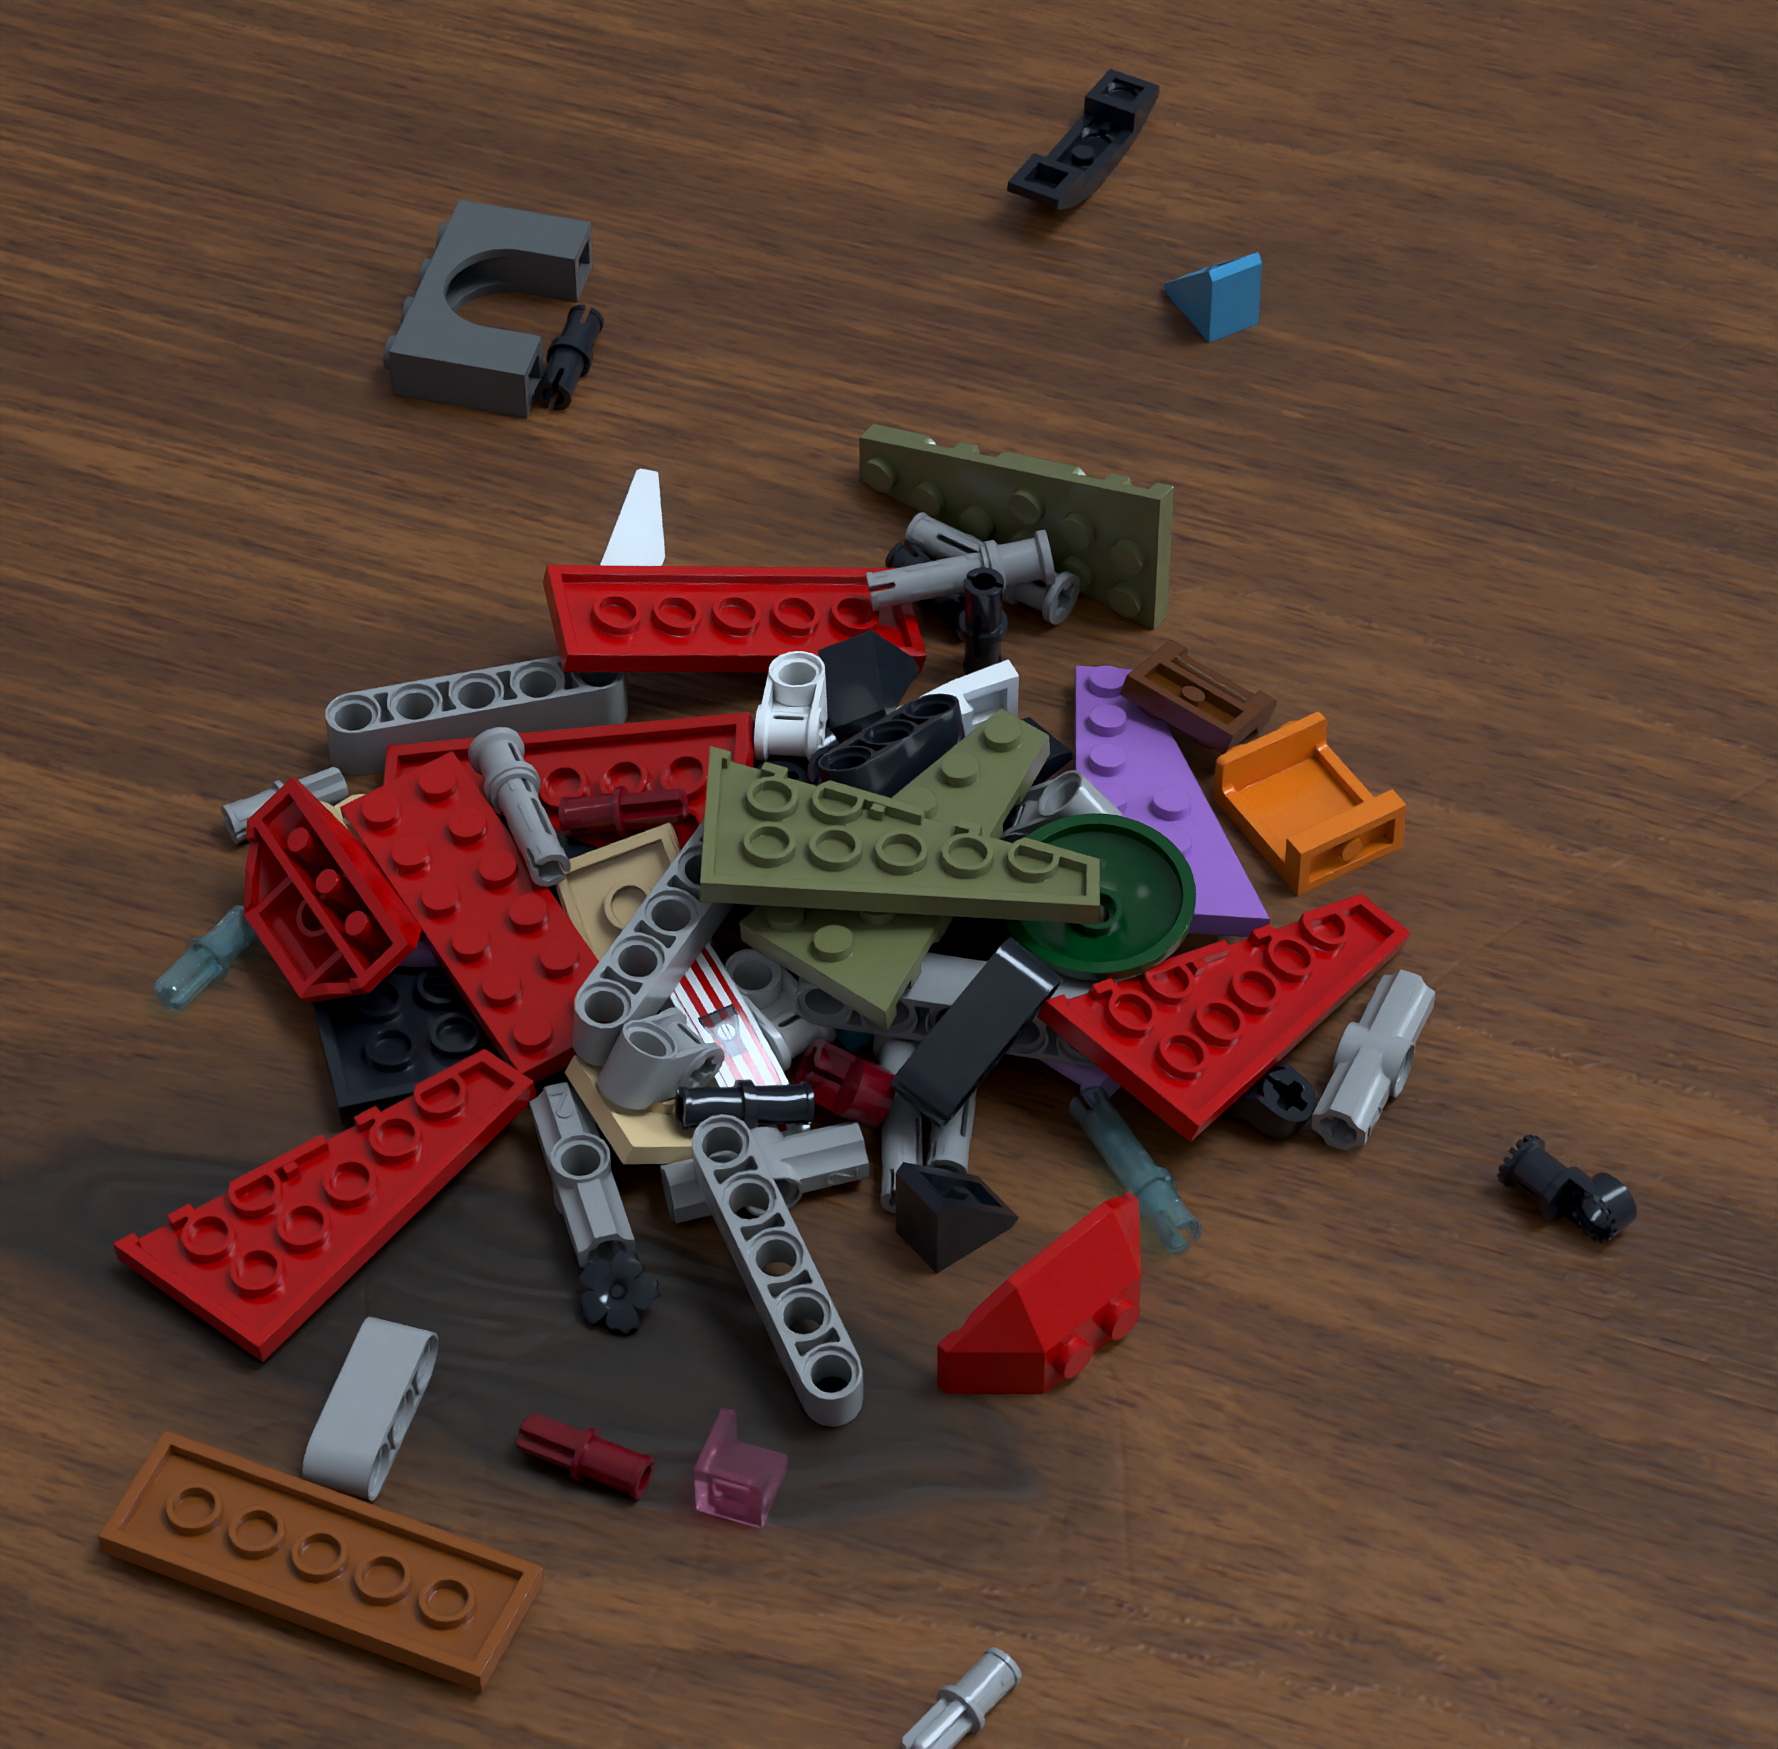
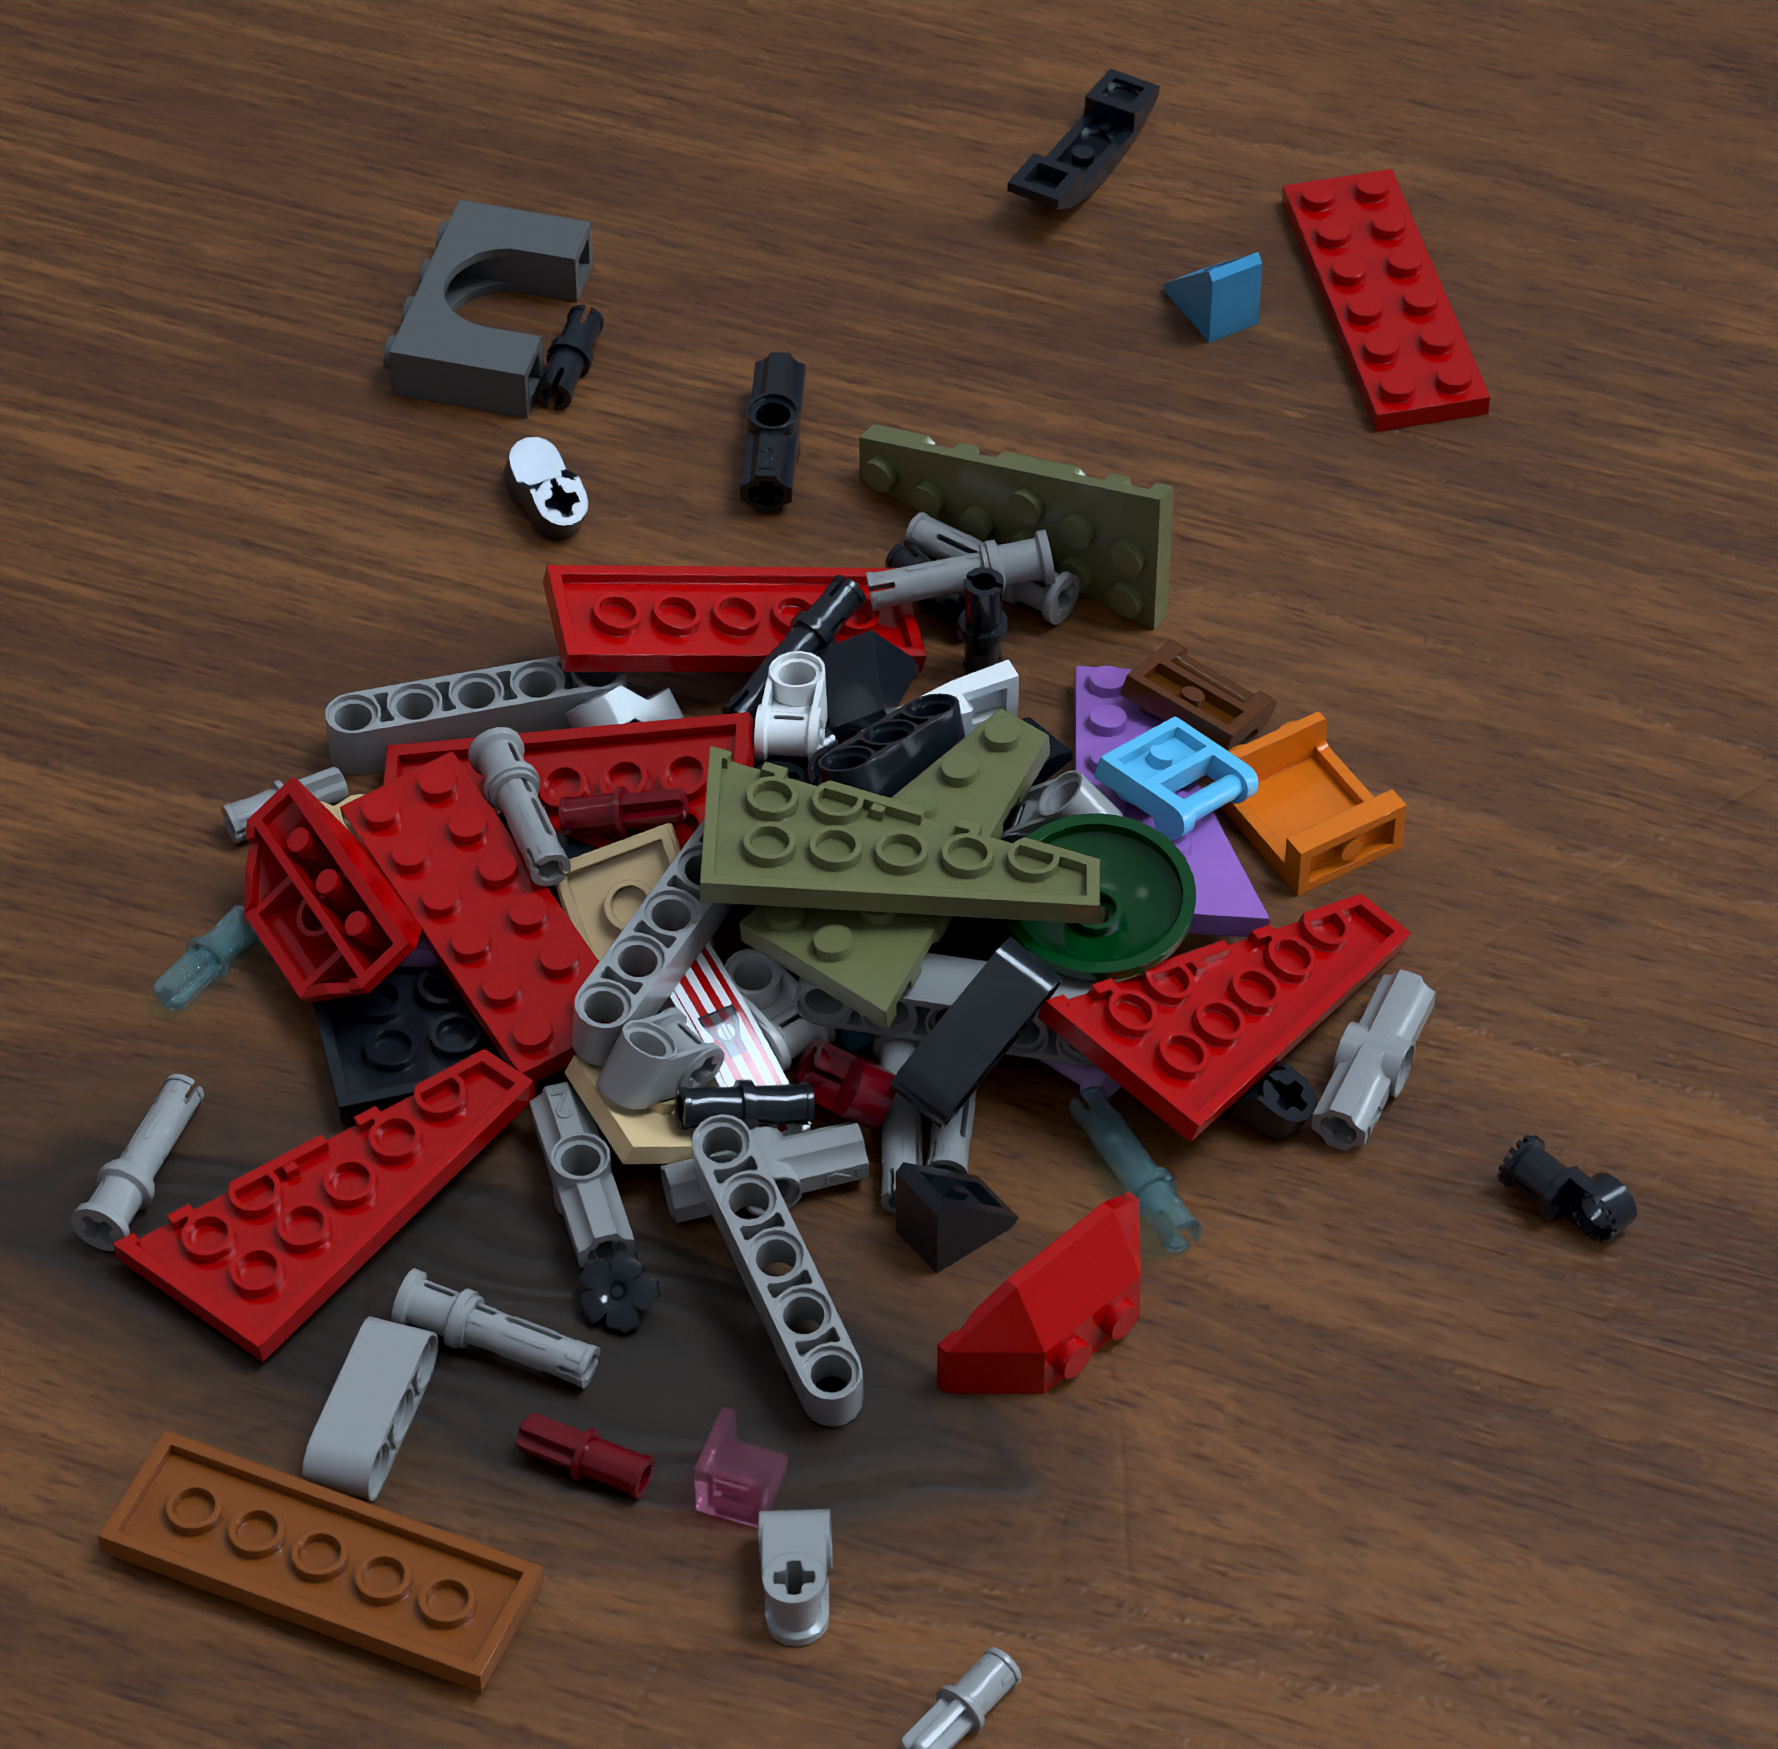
white sticker [600,469,665,566] -> none
none -> light grey pin [71,1074,205,1252]
none -> light grey pin [391,1268,600,1388]
none -> piece [503,437,589,540]
none -> light grey piece [565,685,684,728]
none -> black pin [721,575,867,722]
none -> black piece [740,352,806,513]
none -> light grey piece [759,1509,833,1646]
none -> medium azure plate [1094,716,1259,840]
none -> red plate [1282,169,1490,432]

